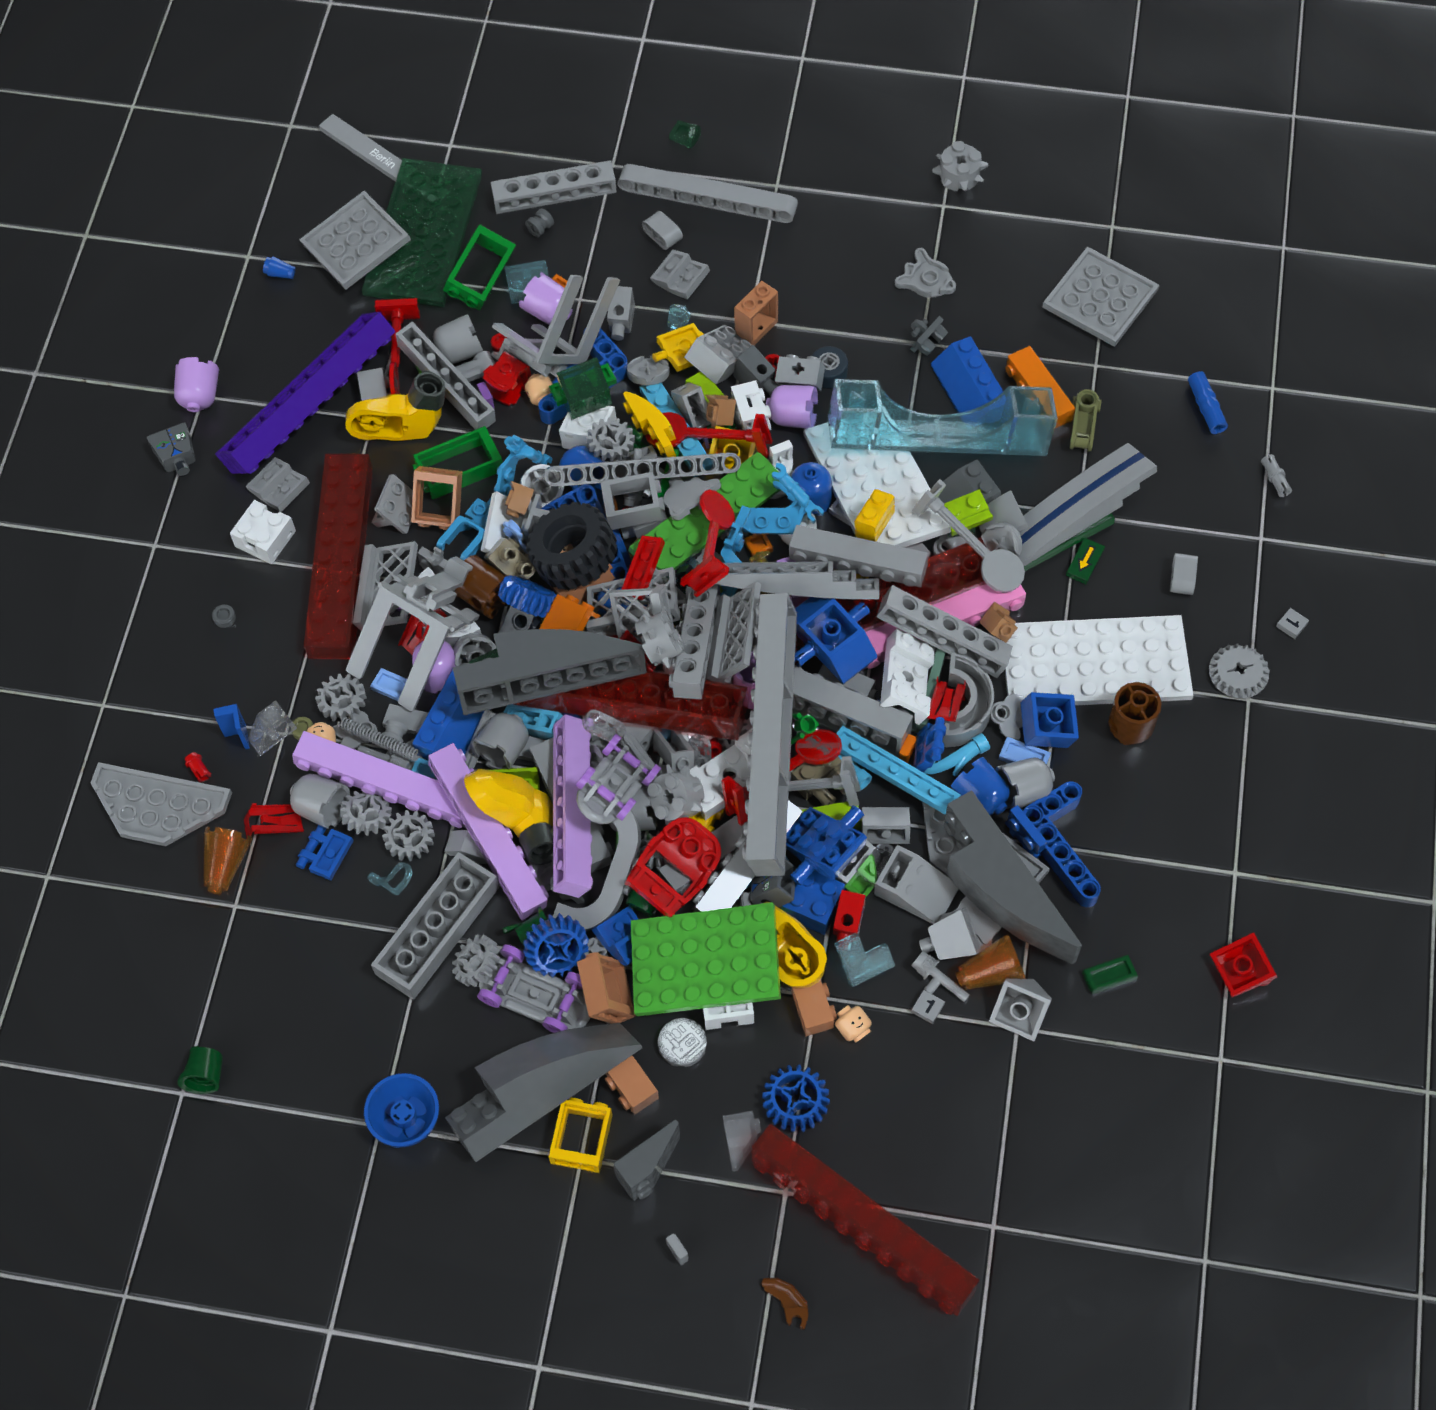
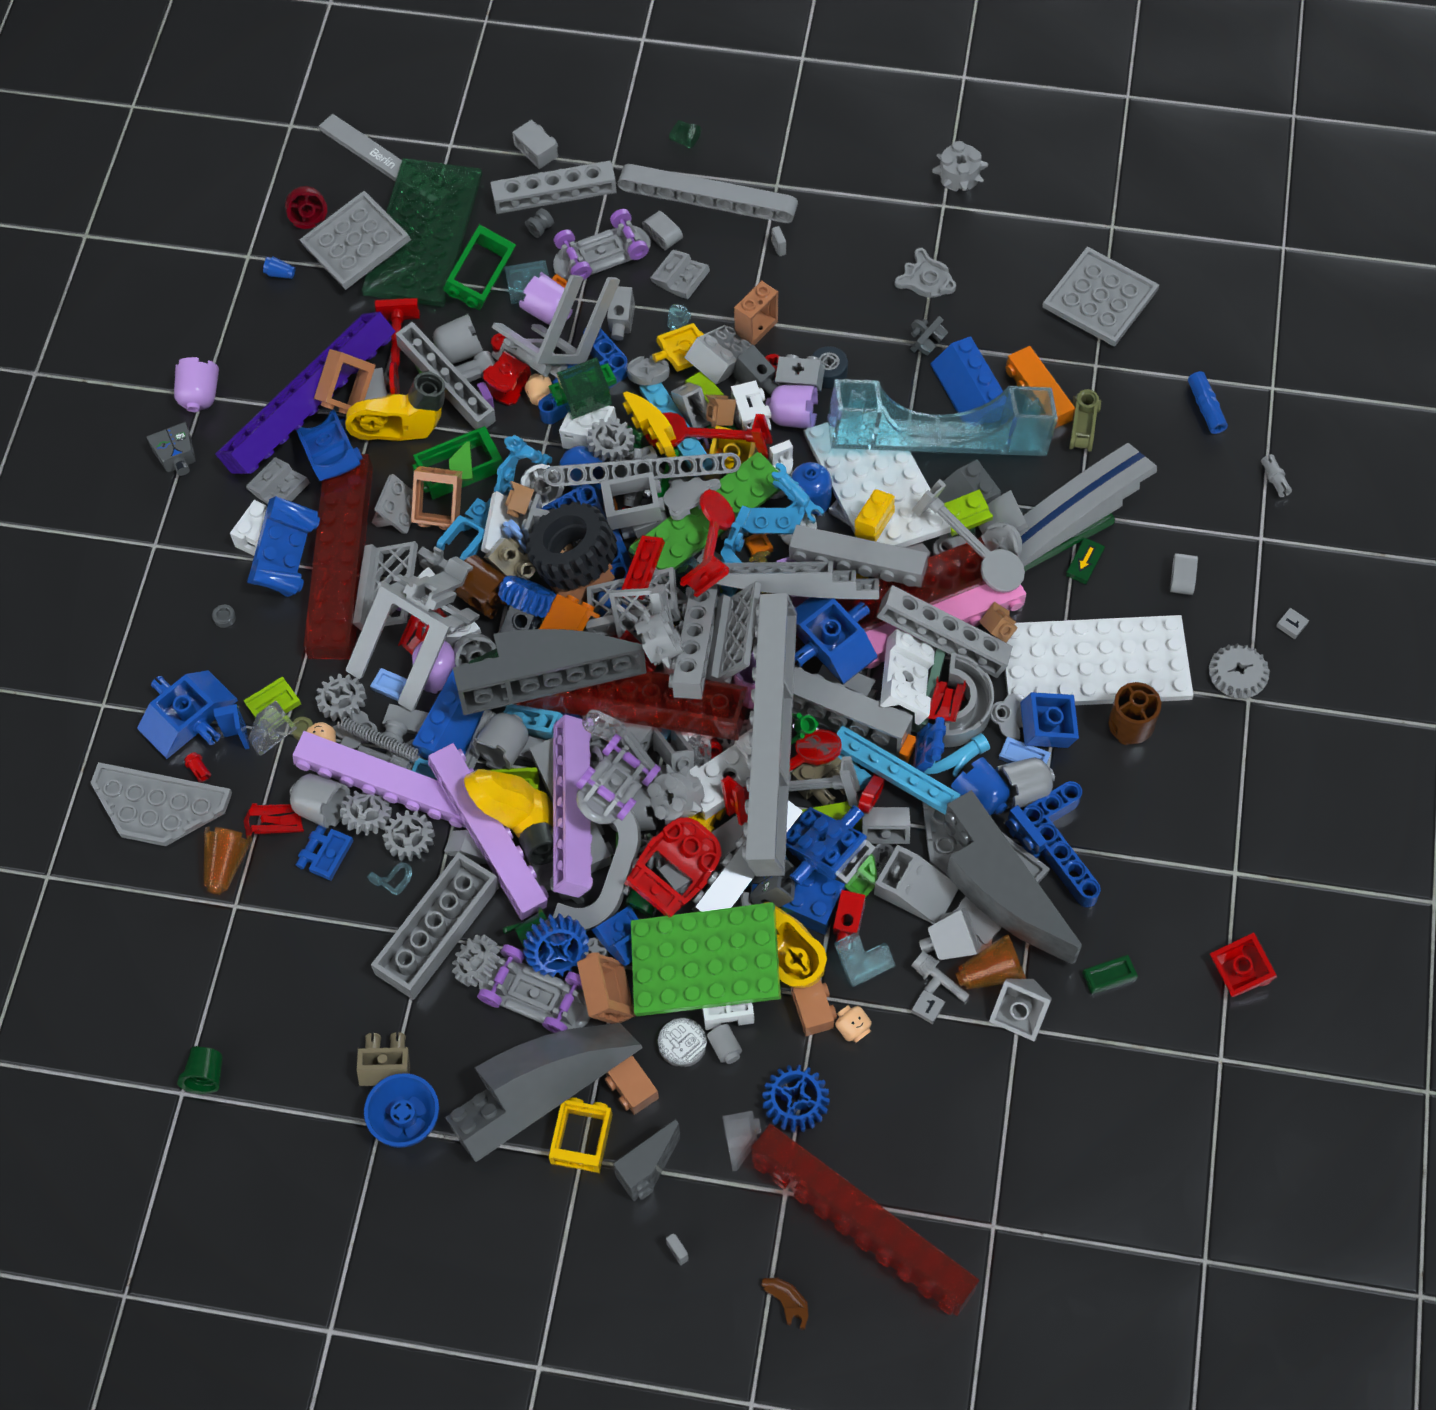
none -> blue slope [137,670,238,759]
none -> lime plate [243,676,301,728]
none -> blue piece [247,496,320,597]
none -> dark red cylinder [285,186,327,229]
none -> blue piece [296,409,363,481]
none -> nougat window [314,349,376,414]
none -> dark tan brick [357,1032,410,1086]
none -> bright green slope [449,442,473,481]
none -> light grey brick [513,120,558,169]
none -> light grey piece [553,209,651,281]
none -> light grey brick [707,1024,742,1064]
none -> light grey tile [772,226,786,256]
none -> red beam [858,775,885,815]

